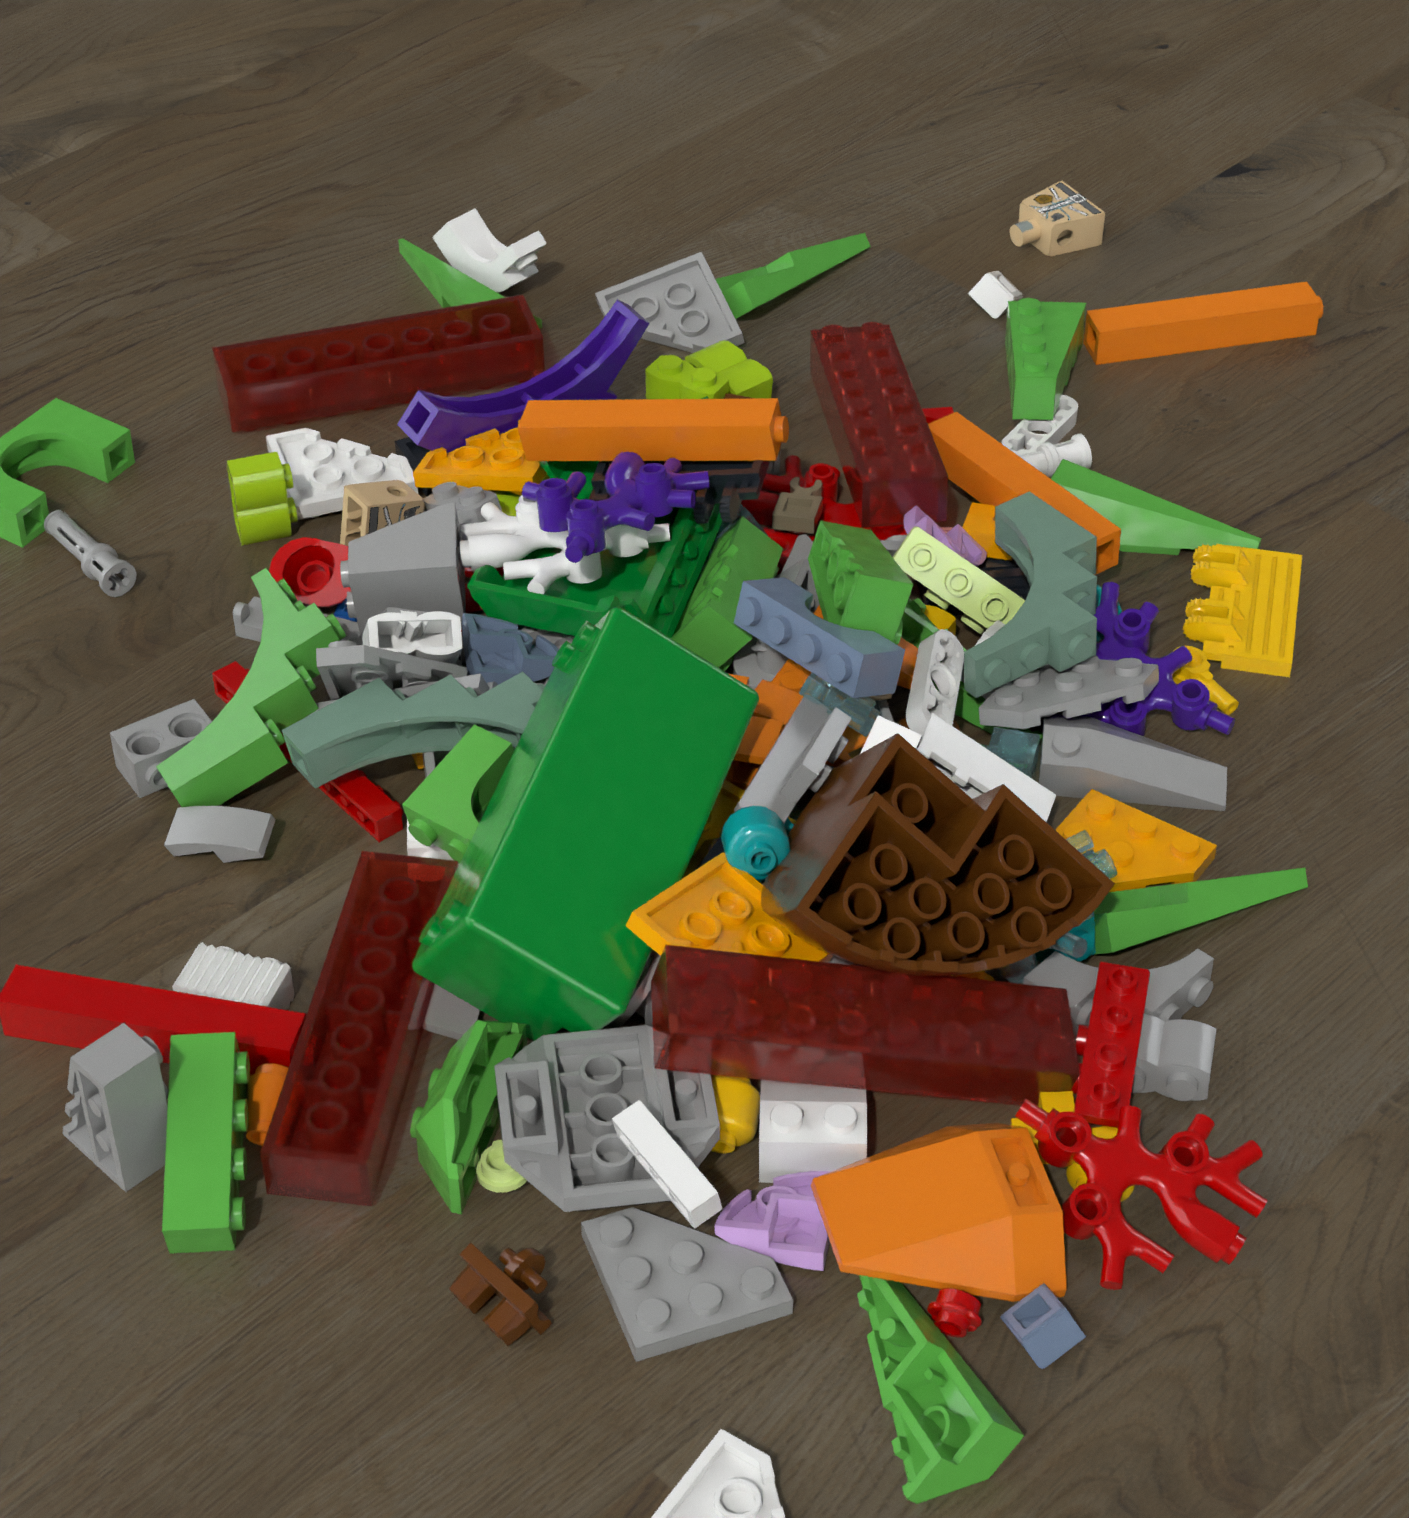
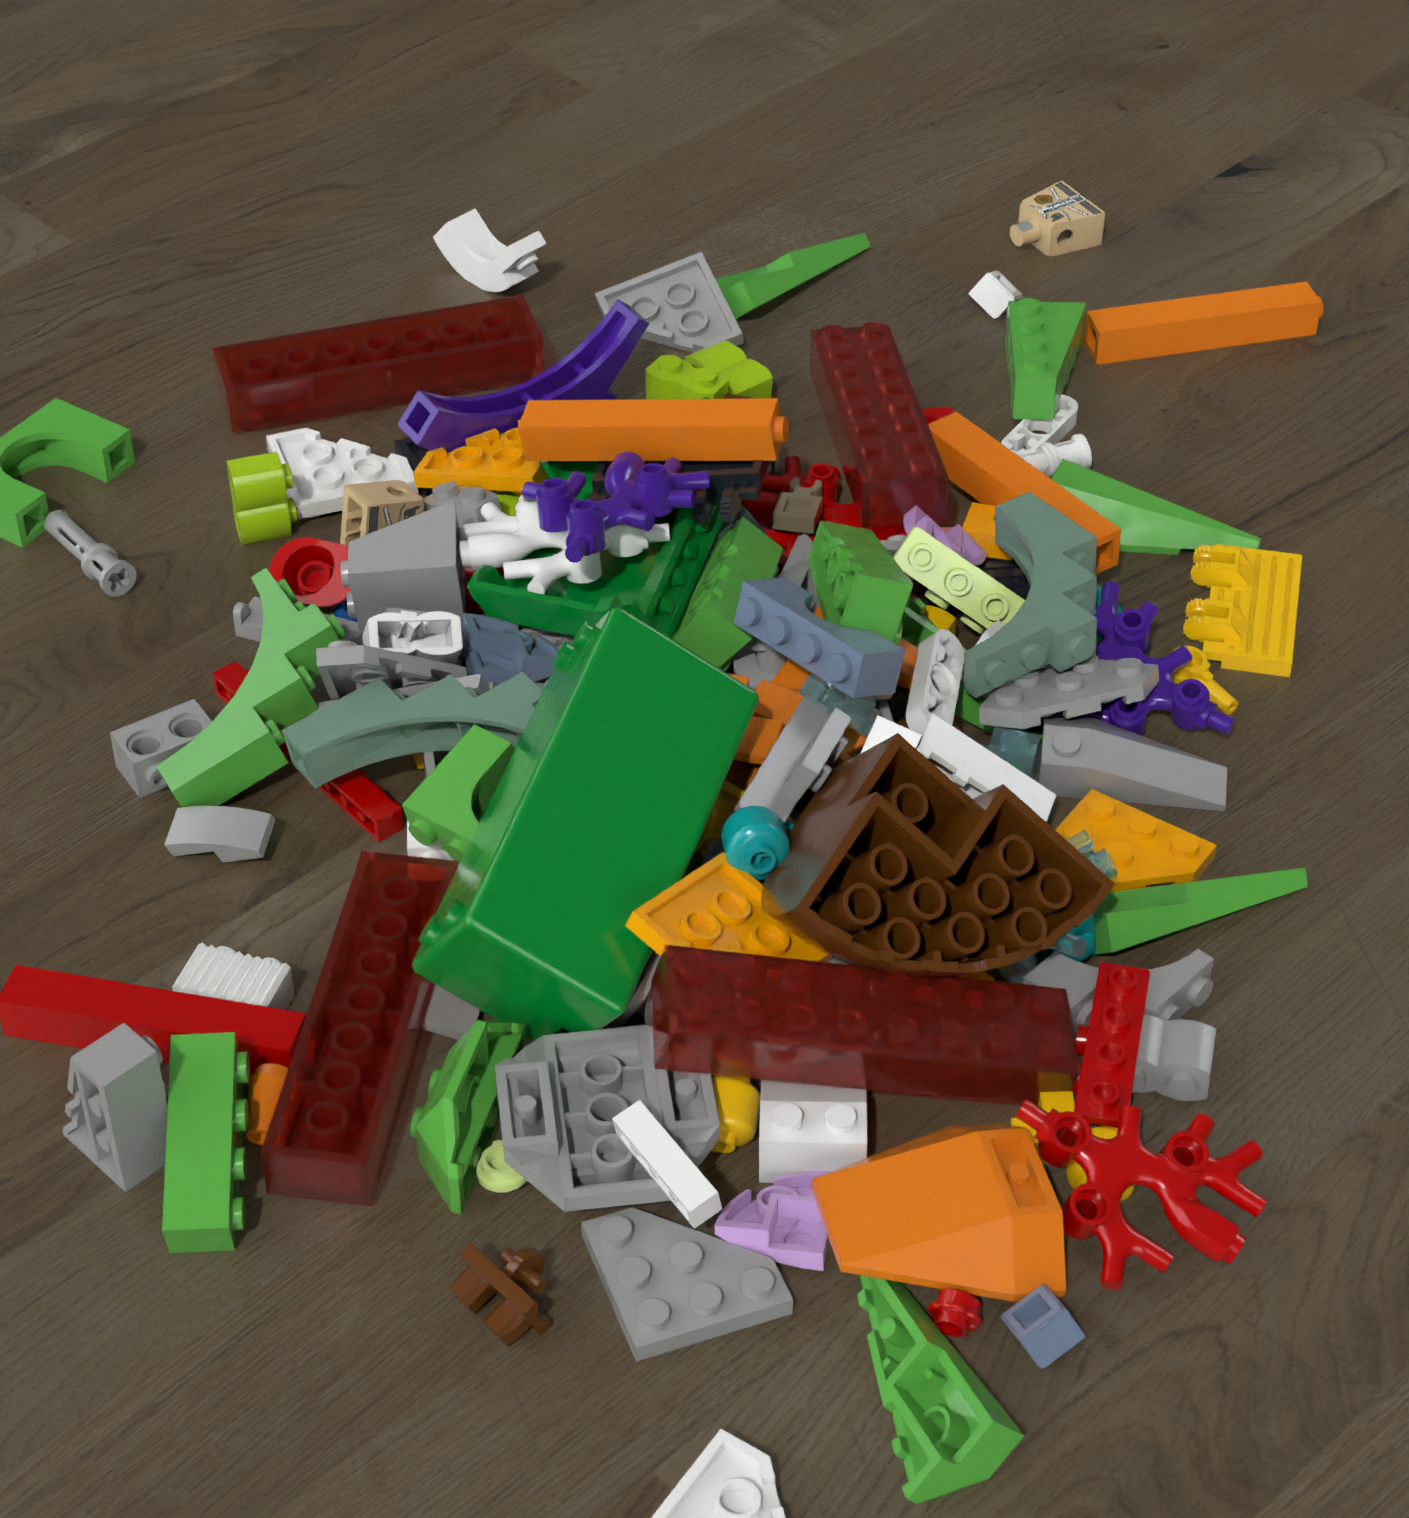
bright green wedge [398,238,542,337] -> none

